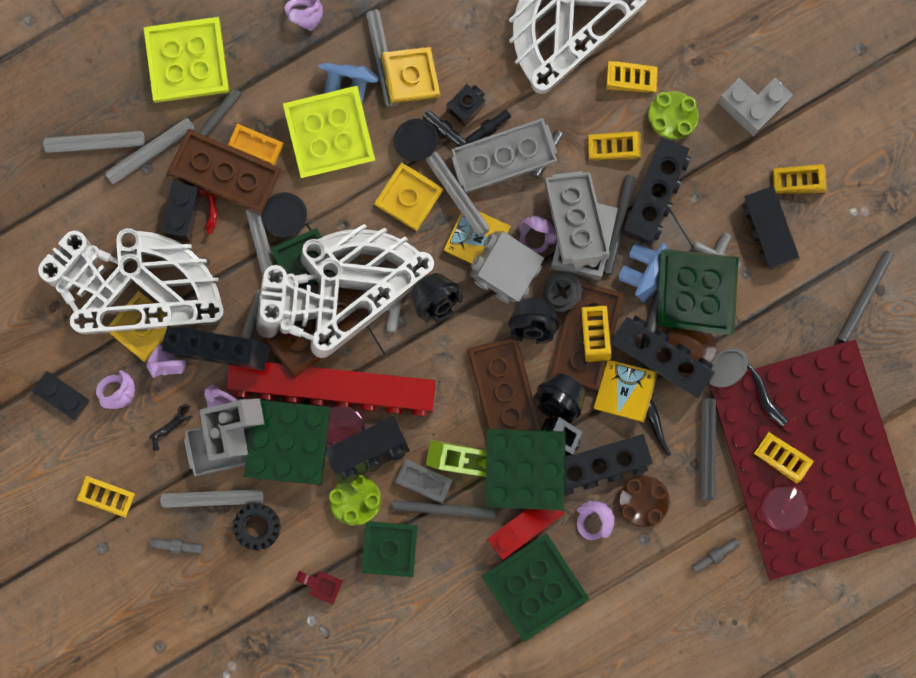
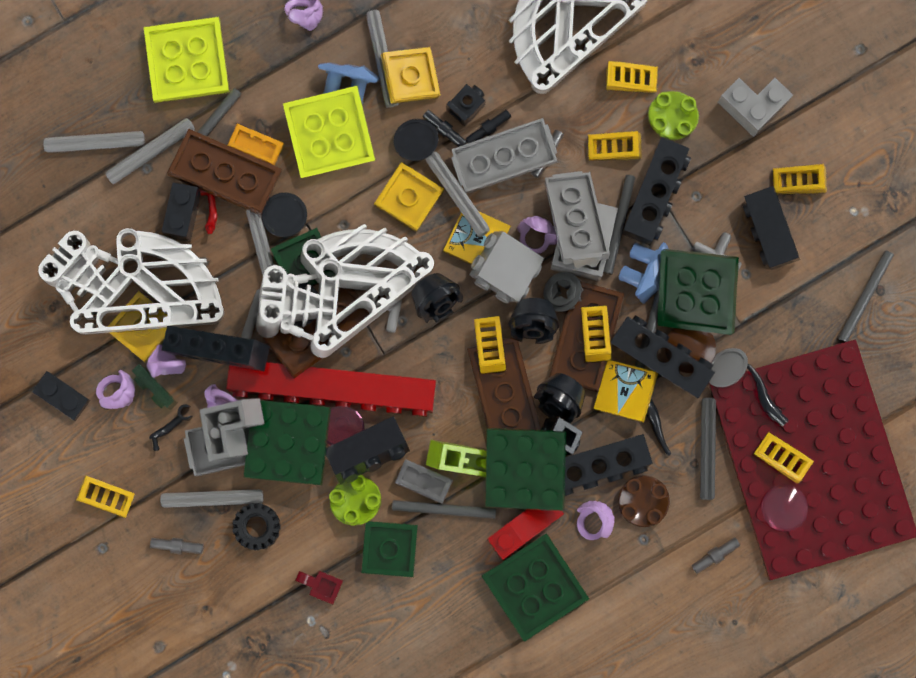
none -> clear green plate [132,364,178,410]
none -> yellow slope [474,316,506,373]

